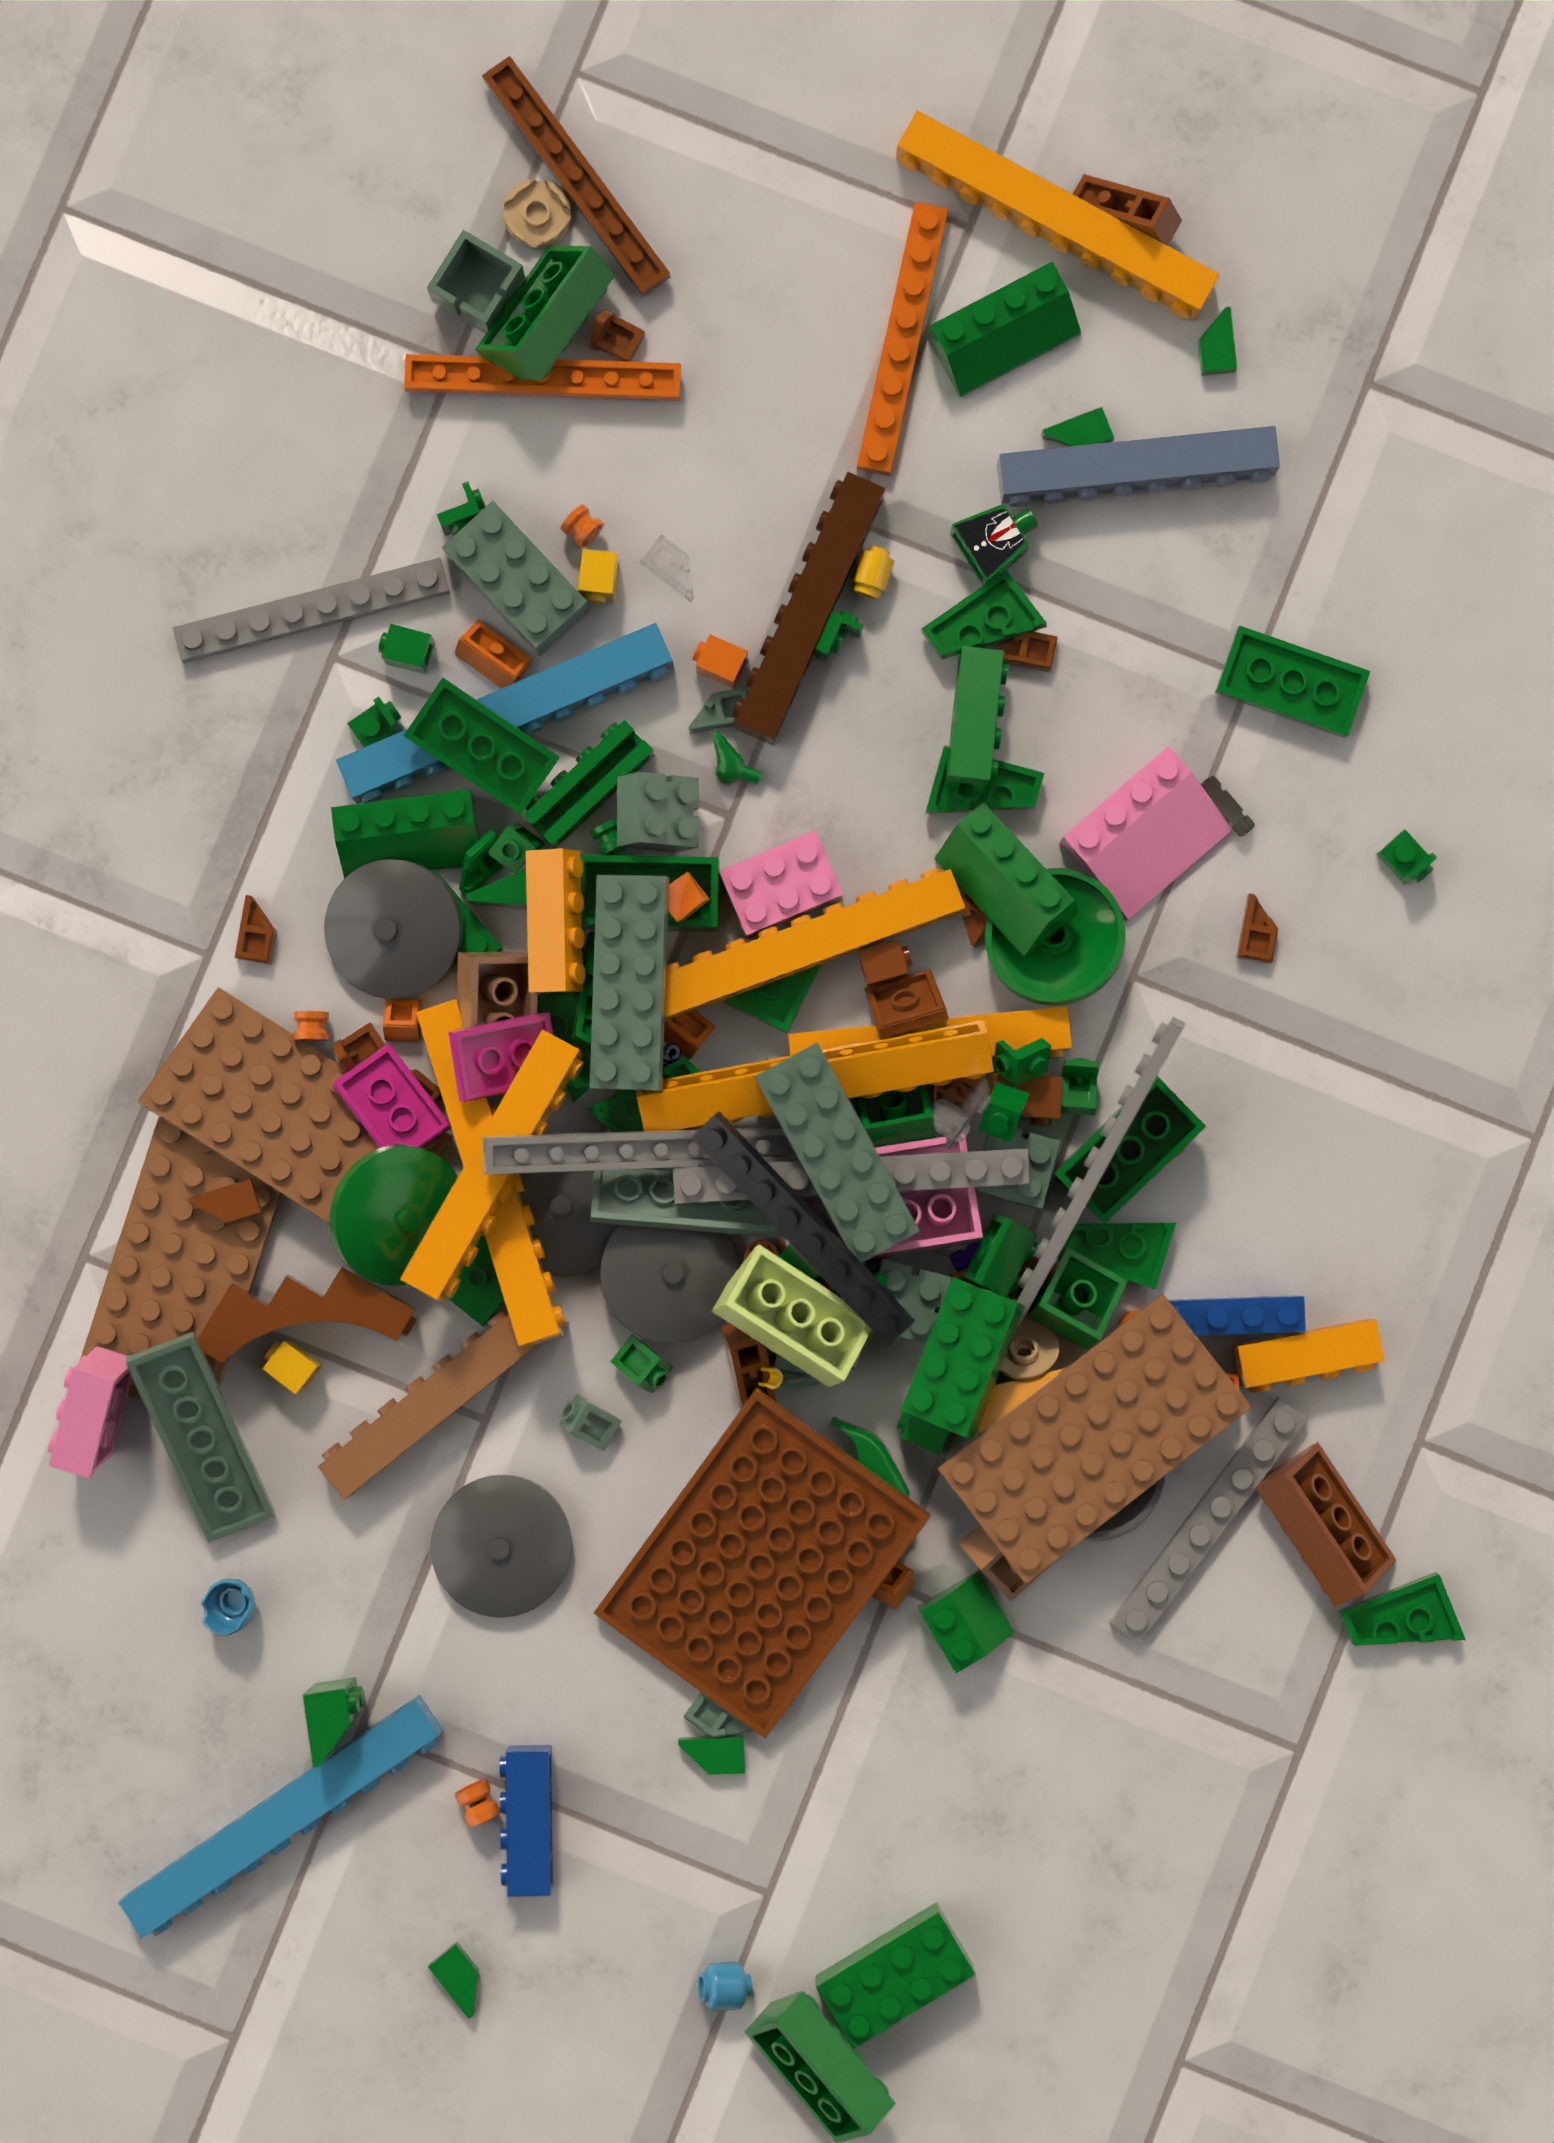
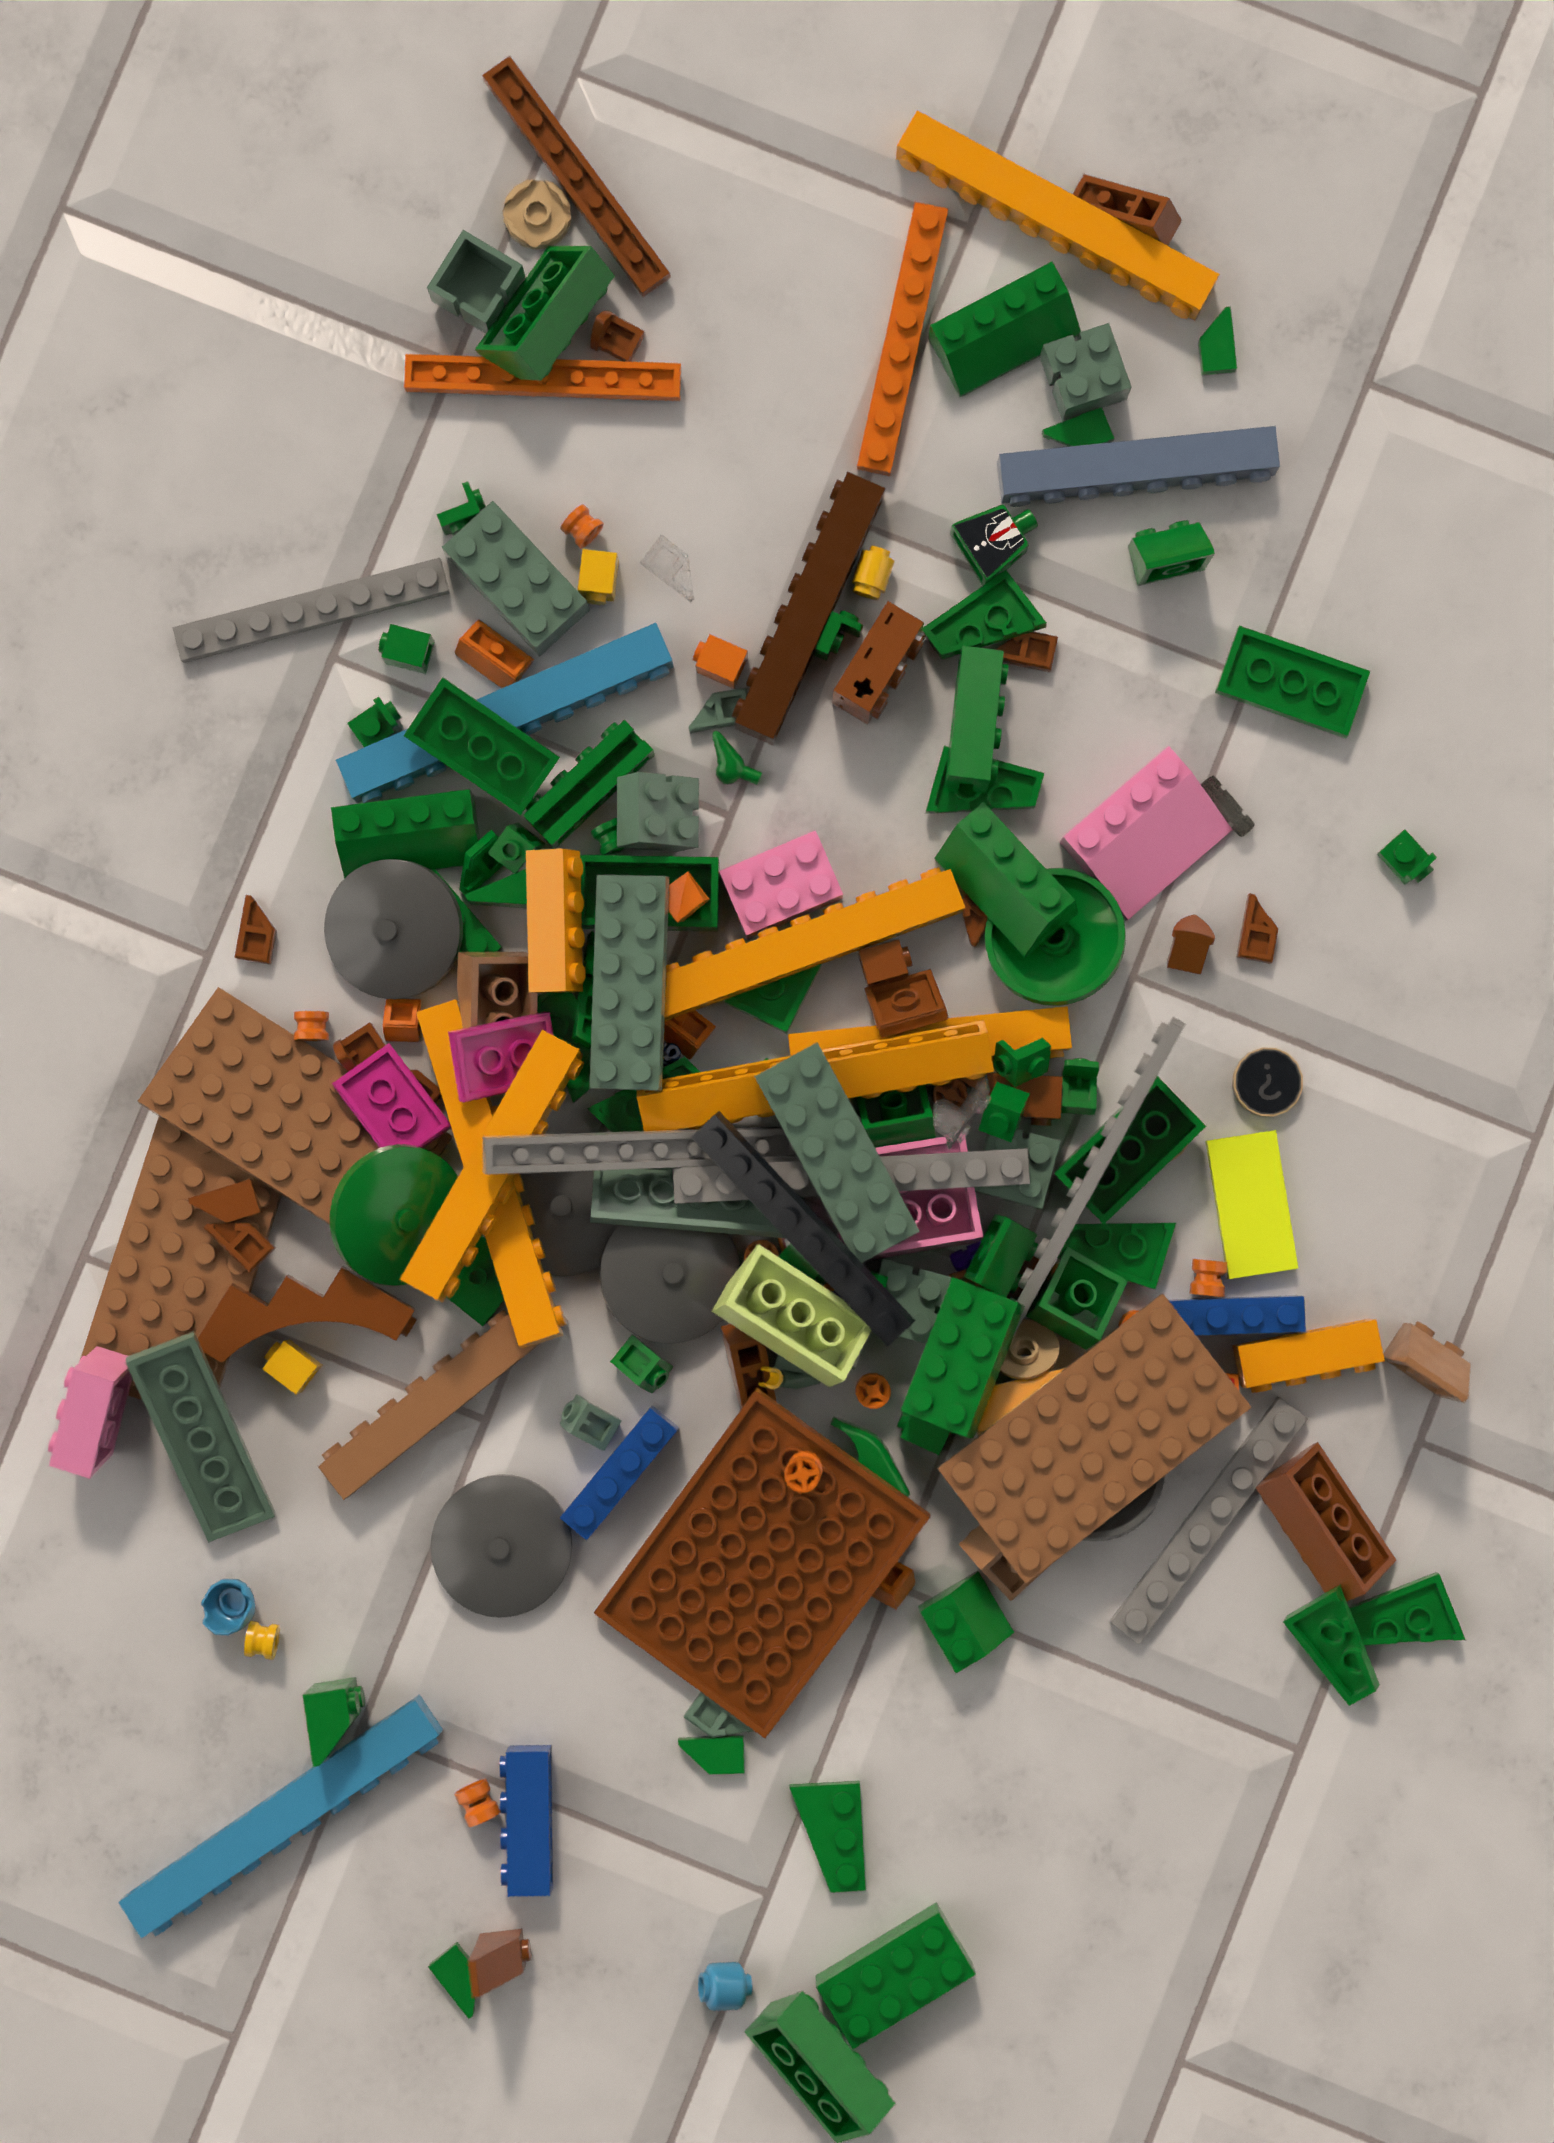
none -> dark orange tile [203,1223,276,1273]
none -> yellow wheel [244,1621,280,1660]
none -> dark orange slope [468,1929,531,1998]
none -> blue brick [560,1405,679,1541]
none -> orange wheel [784,1451,823,1493]
none -> green wing [789,1780,866,1893]
none -> dark orange piece [832,601,926,725]
none -> orange wheel [855,1373,891,1409]
none -> sand green piece [1040,323,1132,421]
none -> green slope [1128,520,1215,586]
none -> dark orange tile [1167,915,1215,975]
none -> orange wheel [1189,1259,1227,1297]
none -> neon yellow tile [1205,1130,1299,1279]
none -> black tile [1232,1047,1303,1117]
none -> green wing [1283,1585,1380,1706]
none -> medium nougat slope [1383,1321,1471,1403]

